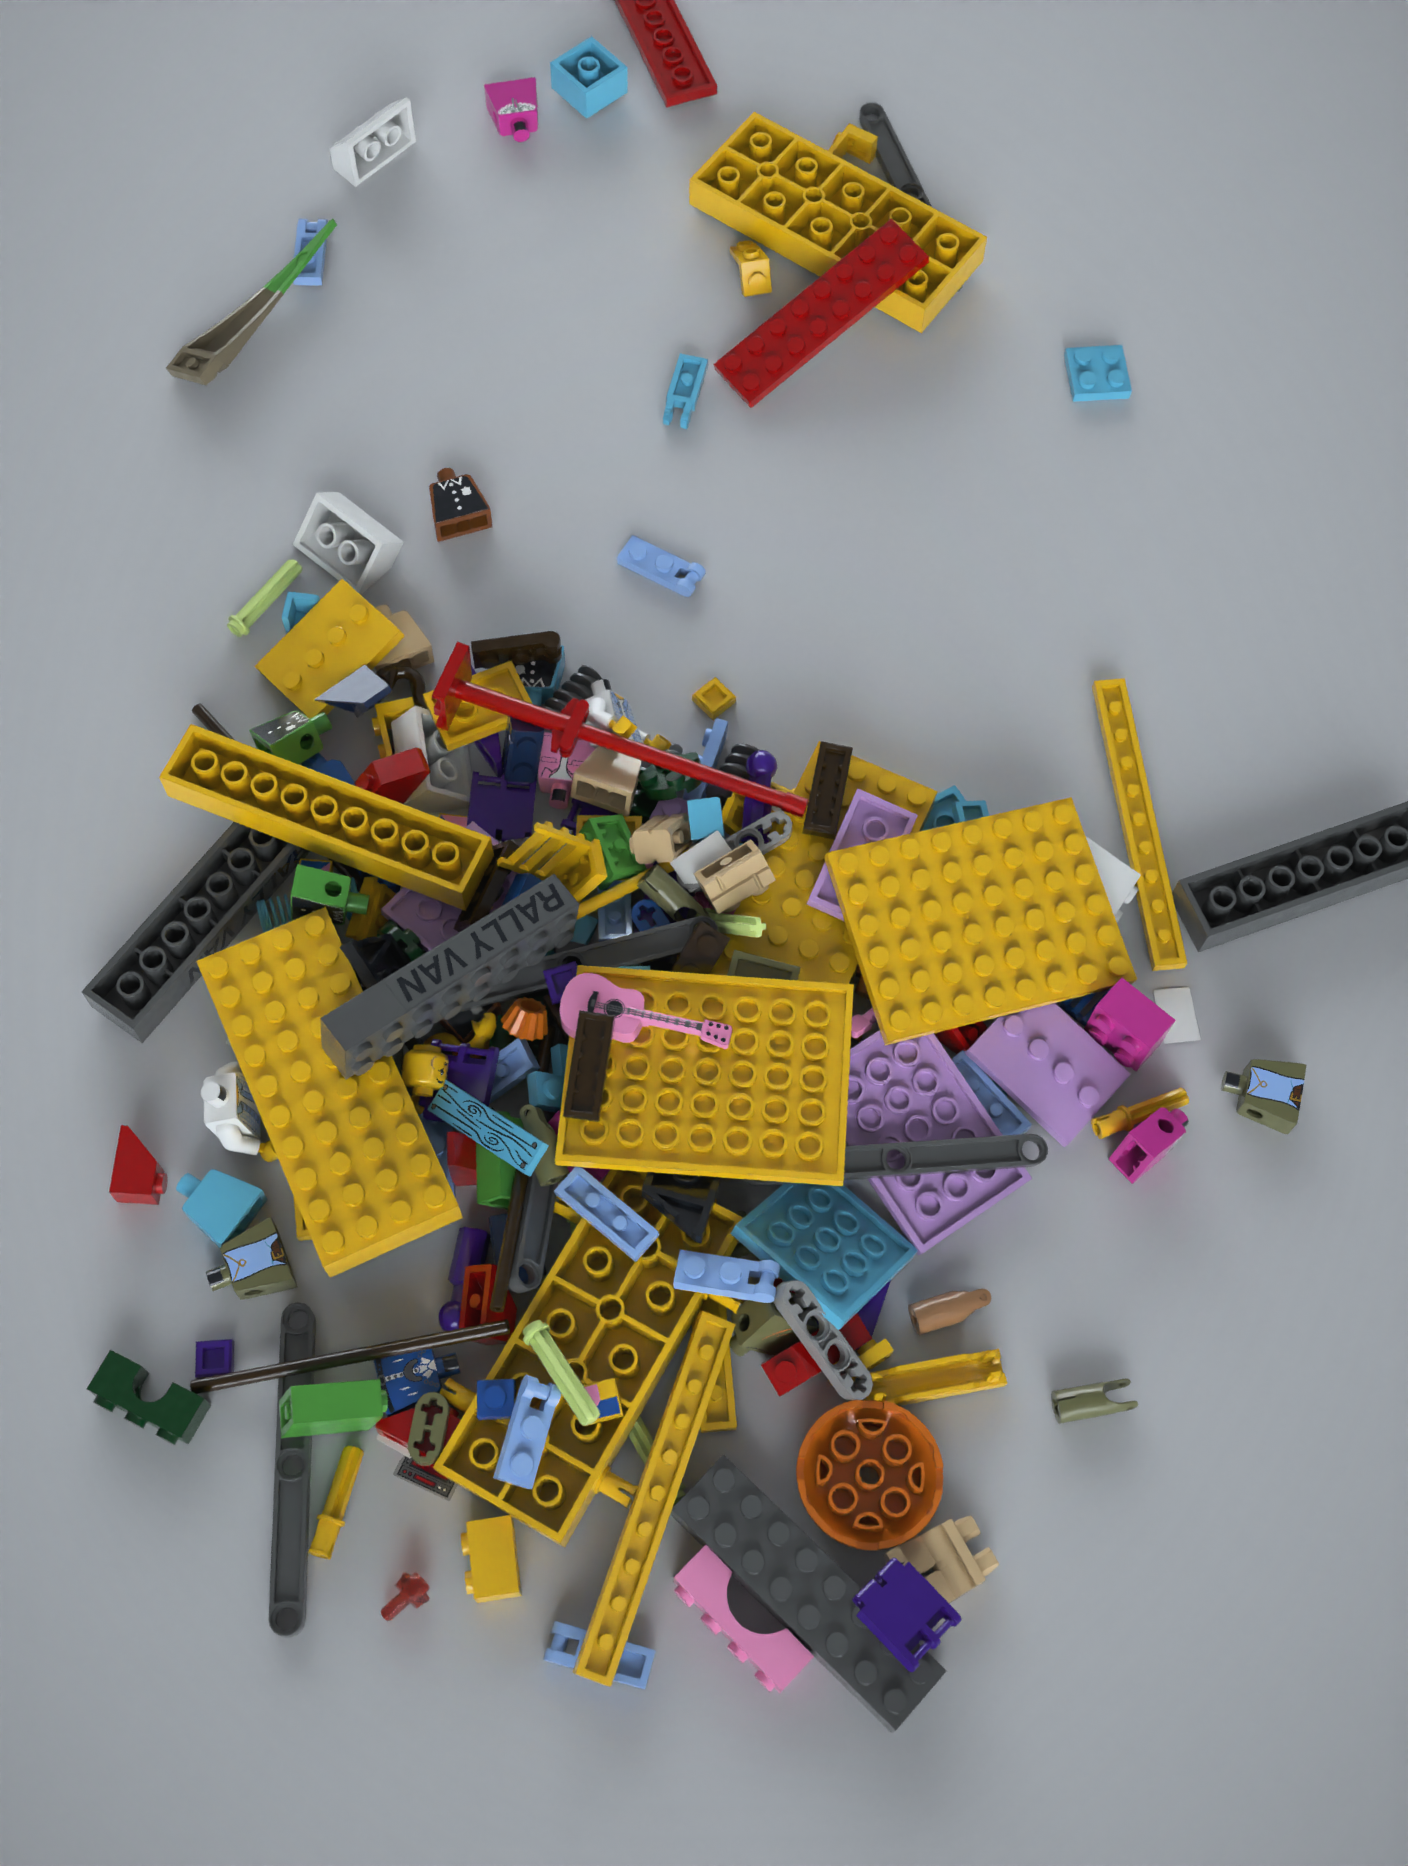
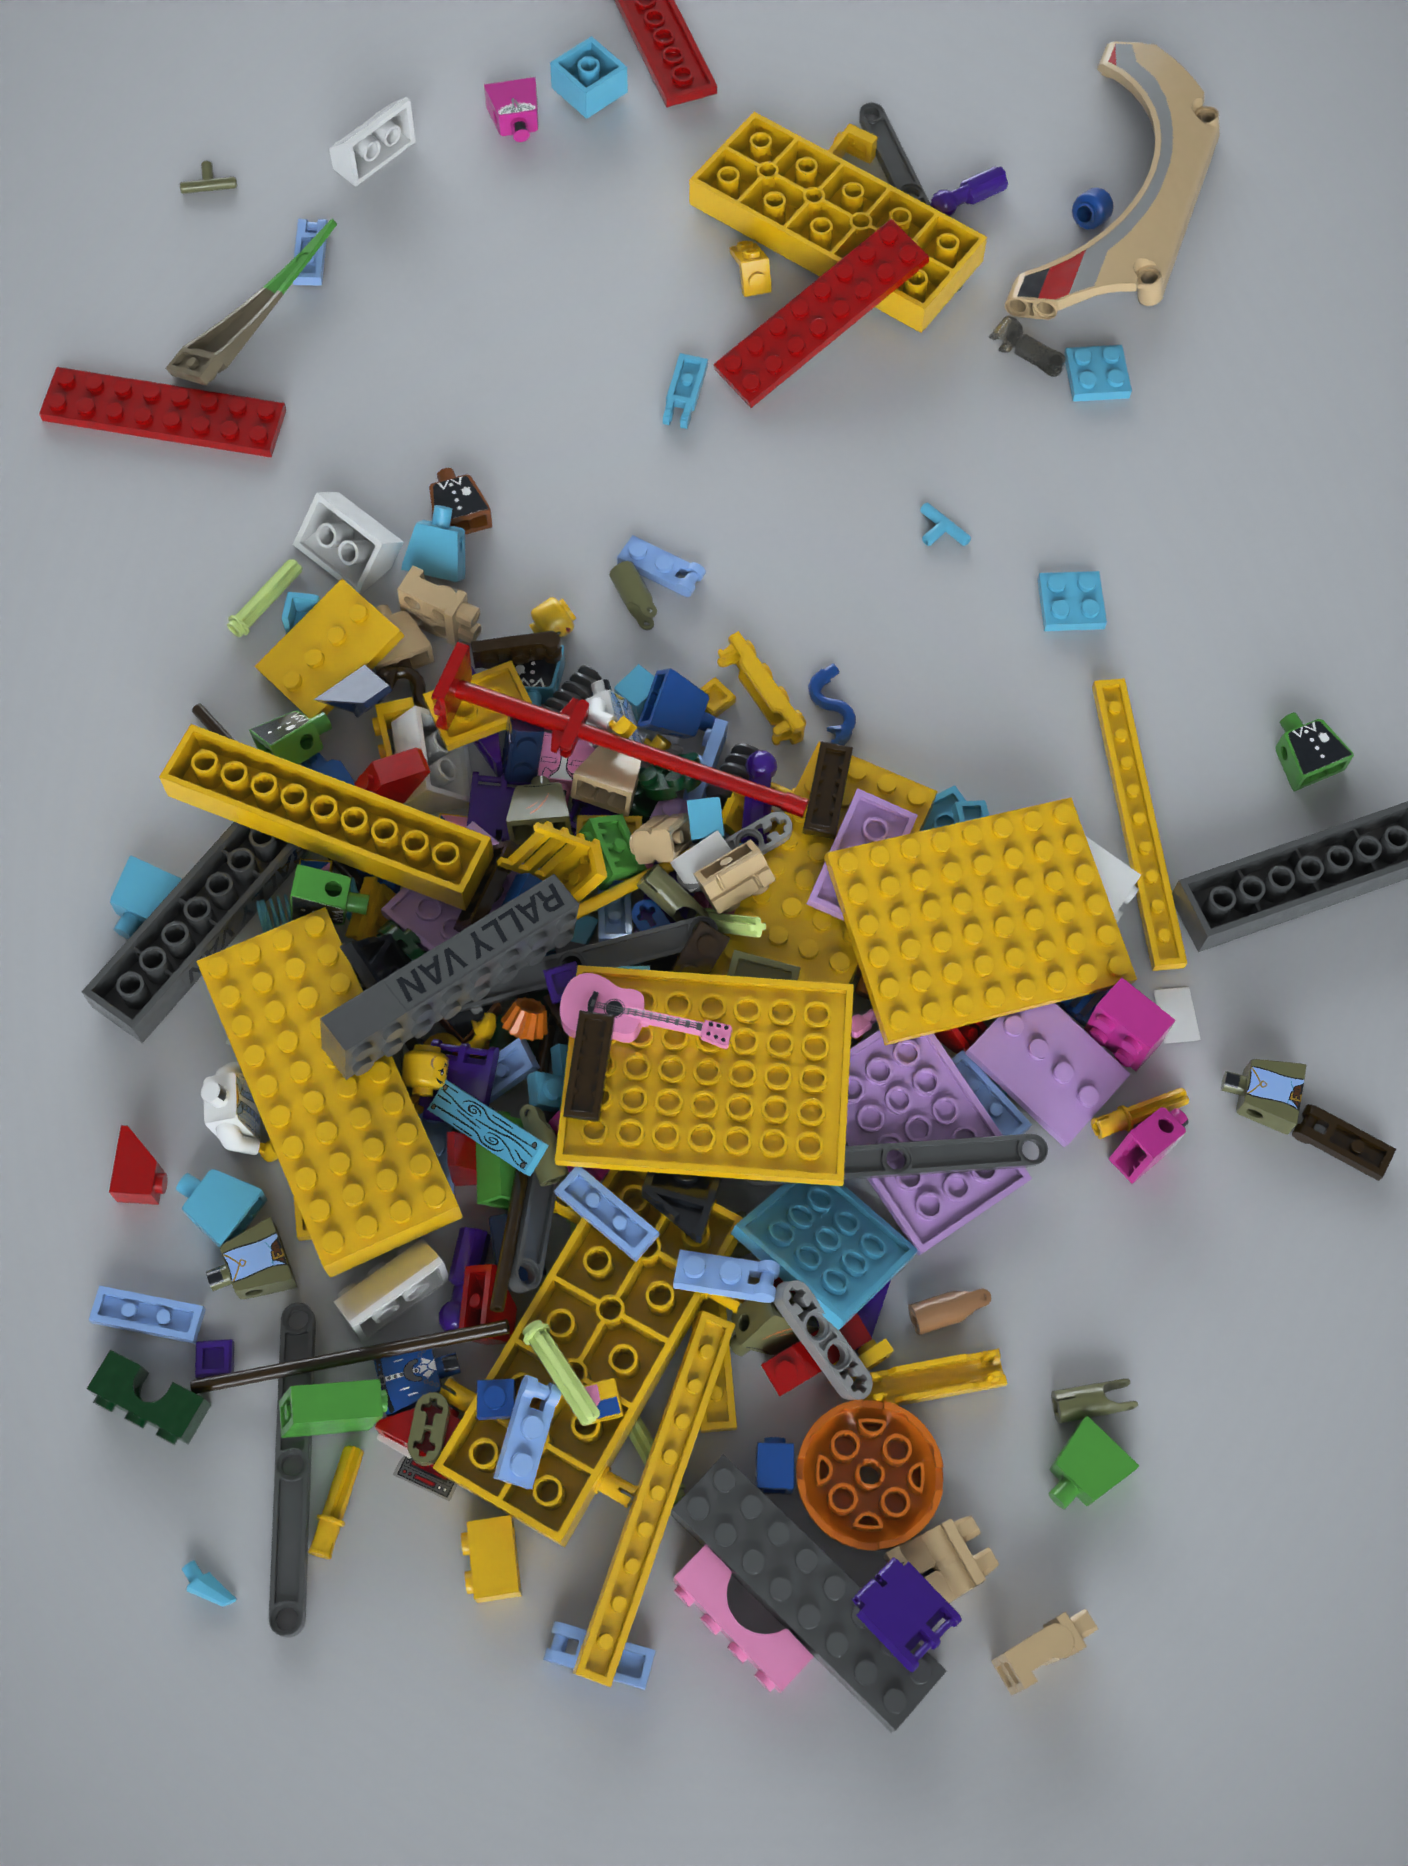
clear red plate [381,1572,430,1621] -> none
none -> red plate [39,367,286,458]
none -> light blue plate [89,1285,206,1344]
none -> medium azure torso [110,855,182,939]
none -> olive piece [179,161,237,194]
none -> medium azure bar [182,1560,236,1607]
none -> white slope [334,1238,449,1344]
none -> tan hips [397,565,482,646]
none -> medium azure torso [401,505,466,582]
none -> olive torso [506,776,573,845]
none -> yellow head [529,597,577,639]
none -> olive piece [609,561,657,630]
none -> medium azure panel [614,664,655,721]
none -> blue torso [637,668,716,739]
none -> yellow piece [717,631,806,746]
none -> blue brick [755,1437,794,1494]
none -> blue animal [808,663,856,745]
none -> medium azure piece [920,503,971,546]
none -> dark purple piece [930,166,1008,217]
none -> clear smoke piece [988,316,1066,377]
none -> tan hips [991,1609,1098,1696]
none -> tan panel [1005,42,1220,320]
none -> medium azure plate [1037,571,1107,631]
none -> bright green torso [1048,1416,1139,1509]
none -> blue head [1072,187,1114,230]
none -> torso [1276,712,1354,792]
none -> dark brown plate [1292,1104,1396,1181]

